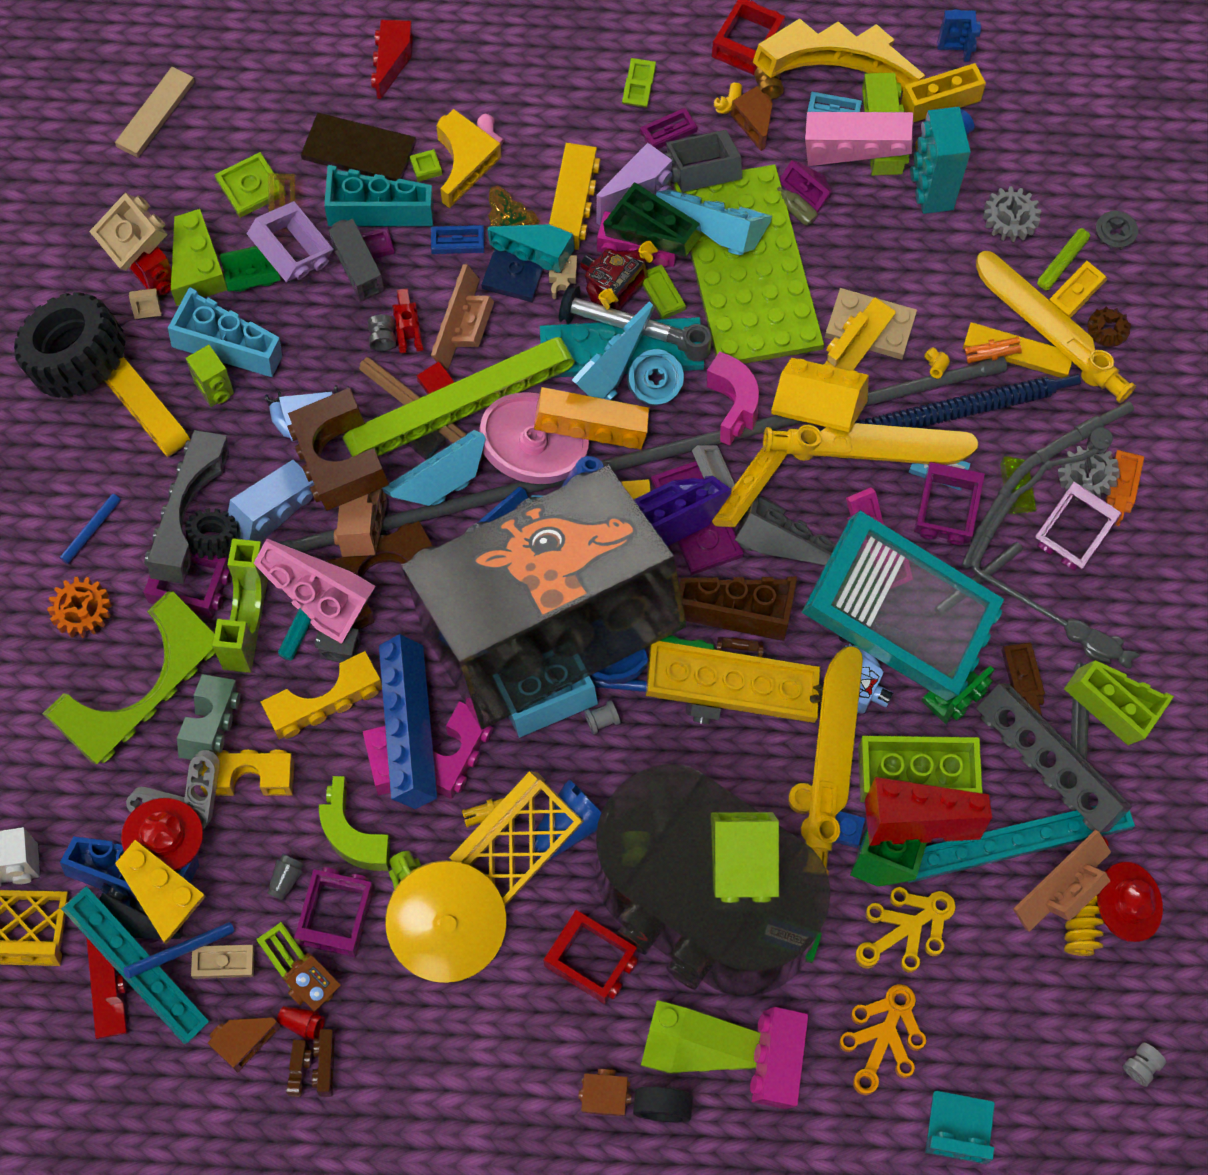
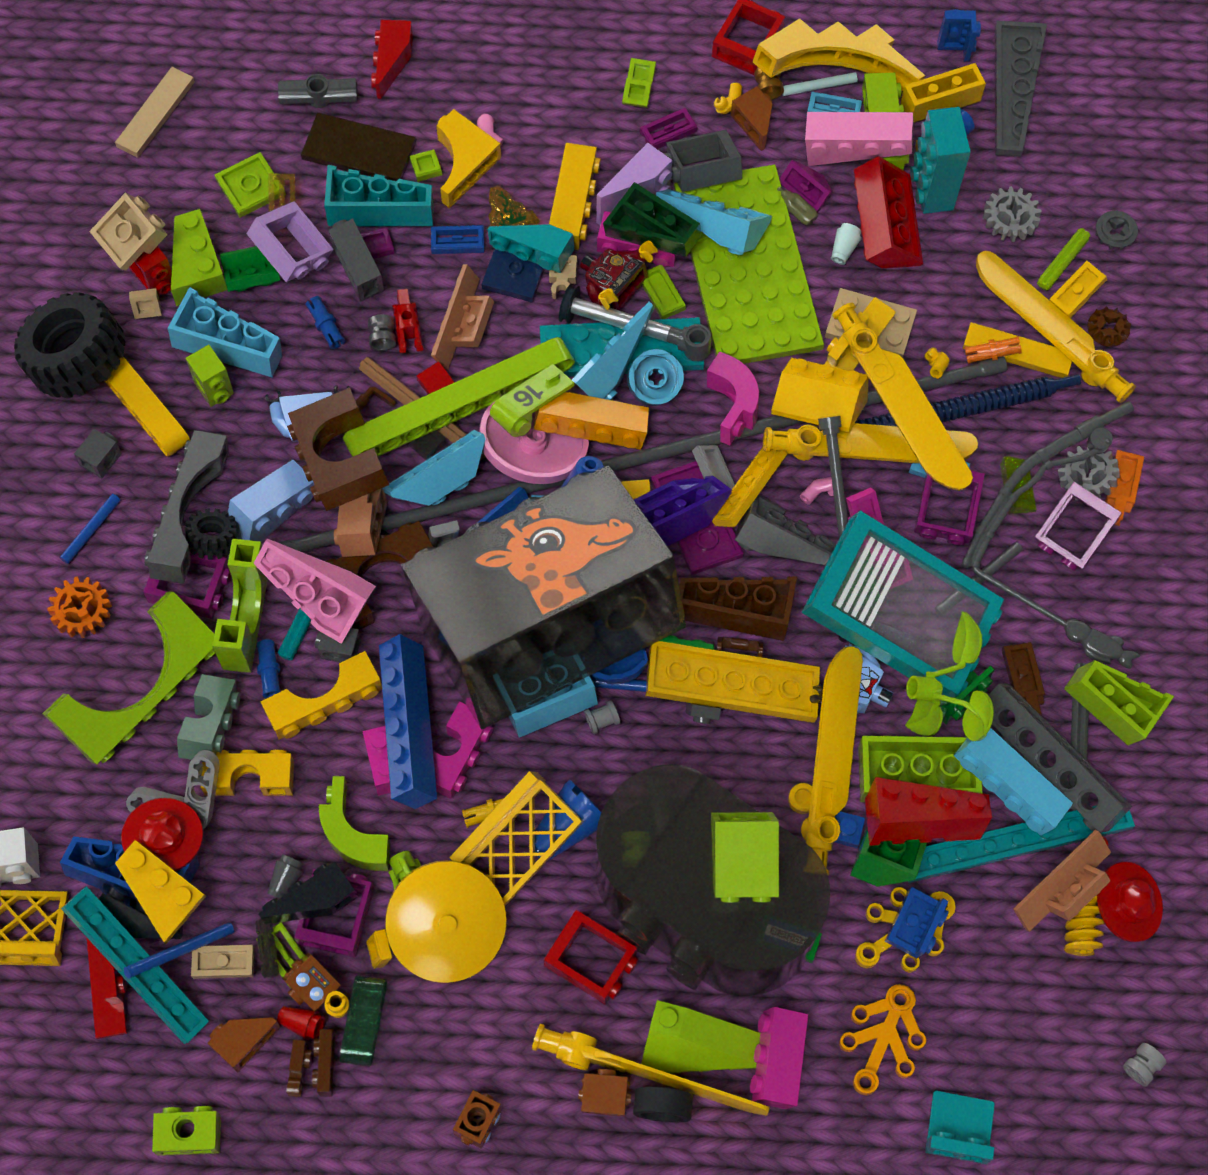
none -> dark grey brick [74,429,122,479]
none -> lime brick [152,1106,221,1156]
none -> clear smoke axle [255,919,279,978]
none -> blue pin [256,639,281,699]
none -> black slope [258,861,358,924]
none -> dark grey piece [278,74,358,108]
none -> blue pin [305,296,345,349]
none -> yellow pin [325,991,349,1018]
none -> clear green beam [340,975,387,1067]
none -> reddish brown piece [356,387,396,411]
none -> yellow tile [366,929,392,969]
none -> light grey tile [428,520,460,548]
none -> dark orange head [453,1090,501,1149]
none -> lime door [490,364,574,437]
none -> yellow piece [532,1023,770,1116]
none -> light aqua bar [782,72,858,96]
none -> bright pink arm [800,477,834,505]
none -> dark grey piece [818,416,848,538]
none -> light aqua cone [831,223,861,265]
none -> yellow piece [832,302,973,491]
none -> red slope [854,156,923,269]
none -> blue bracket [885,887,948,959]
none -> lime plant [905,612,994,741]
none -> medium azure brick [953,728,1073,835]
none -> dark grey wing [995,20,1047,157]

